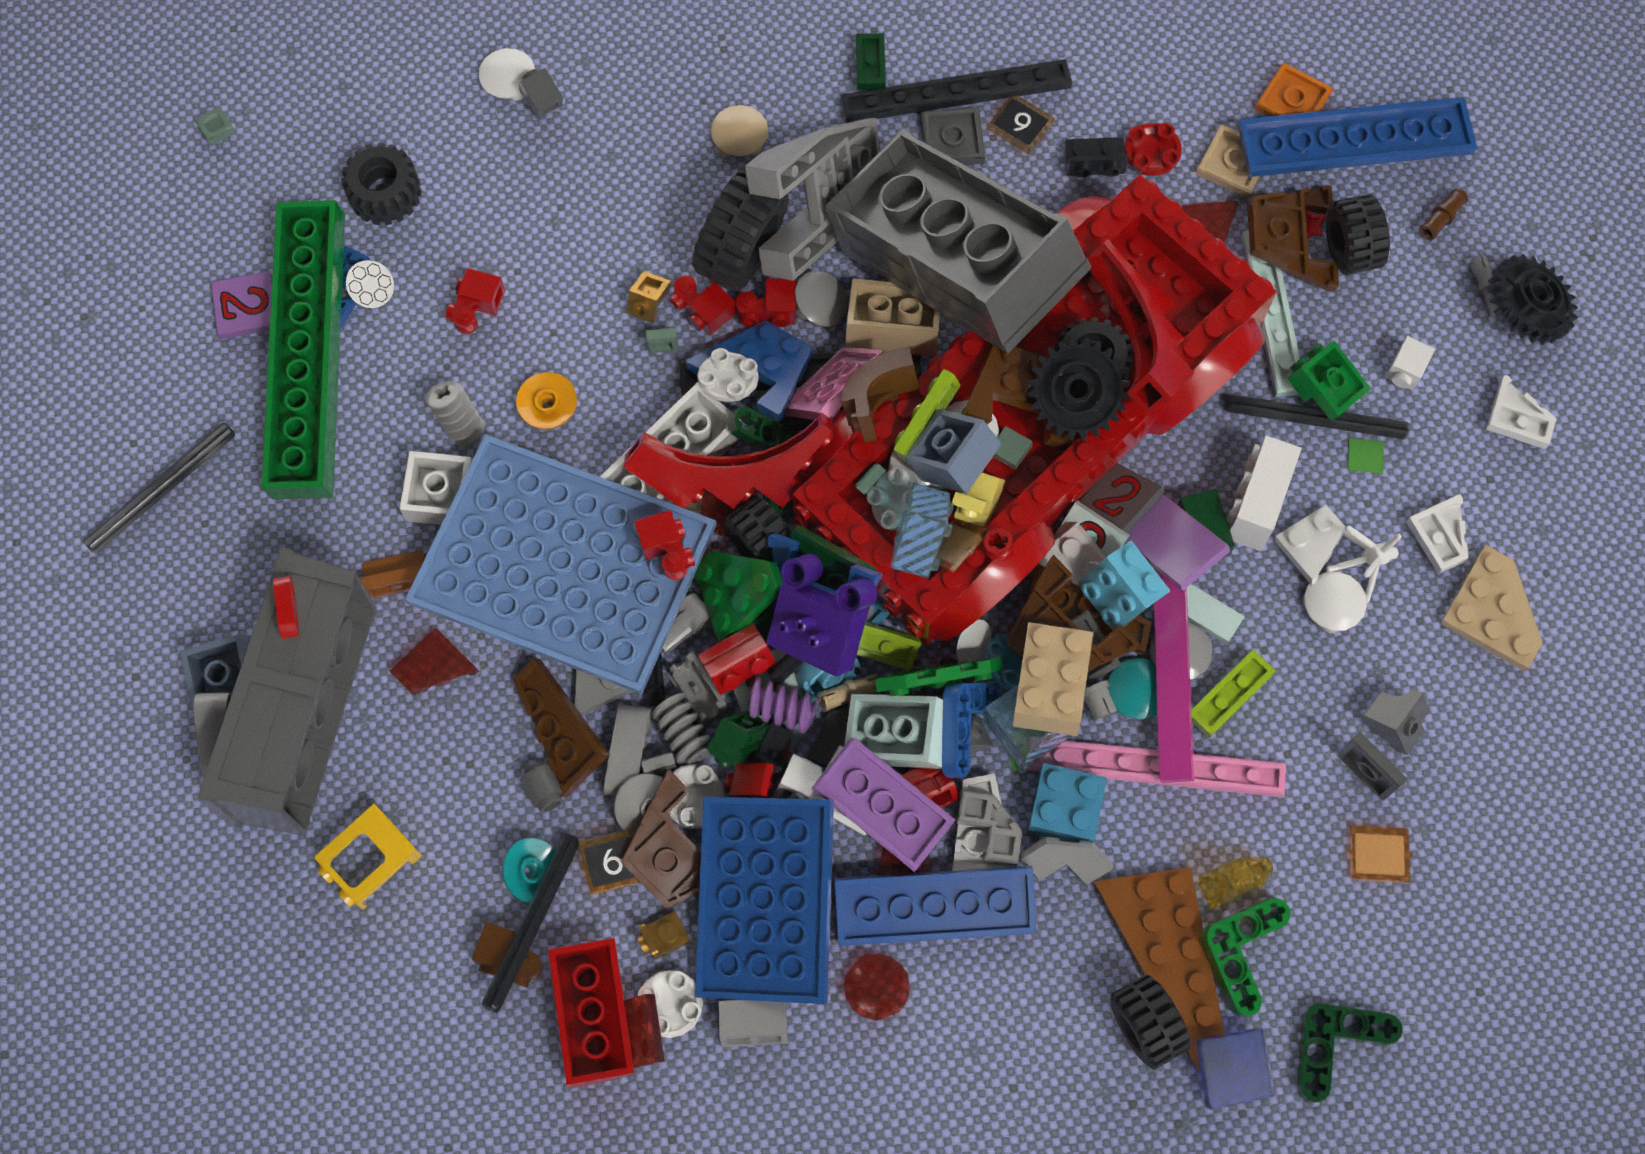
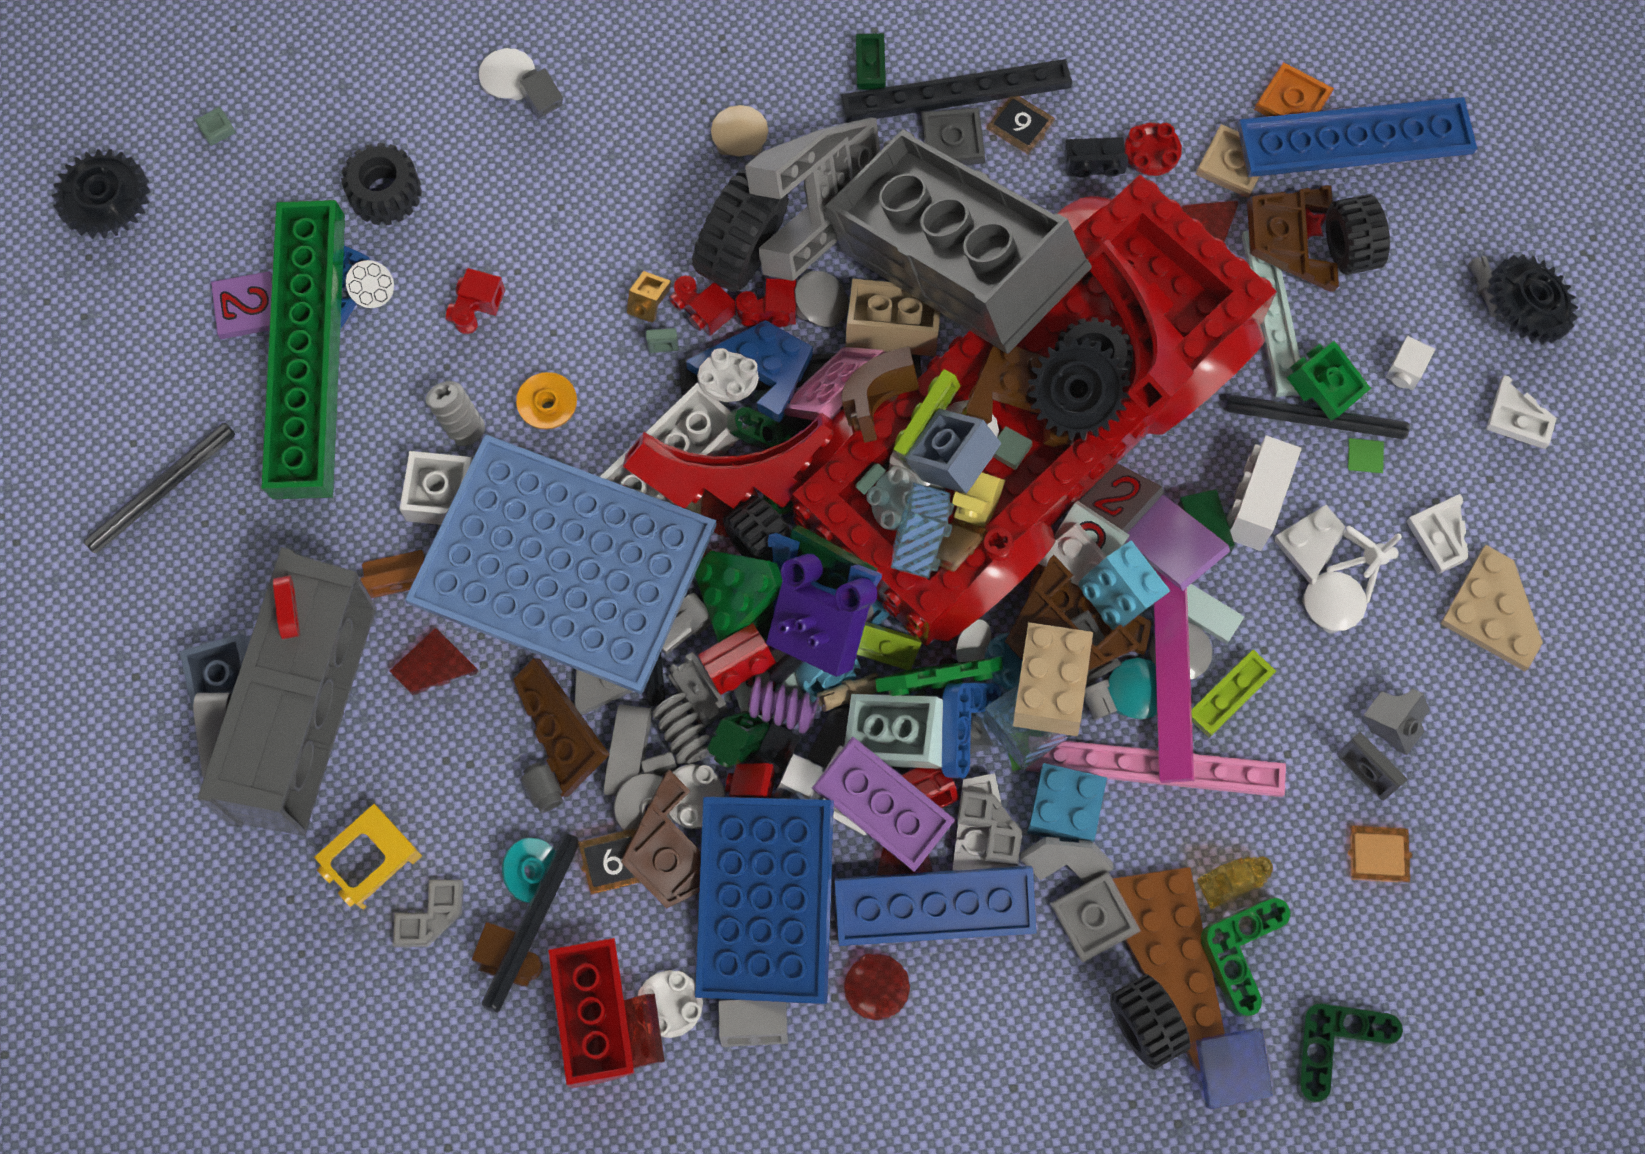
red brick [634,510,695,581] -> none
pearl gold bracket [637,911,690,960] -> none
reddish brown pin [1419,188,1469,241] -> none
none -> black gear [52,149,151,239]
none -> light grey tile [393,880,464,948]
none -> light grey tile [1050,872,1141,962]

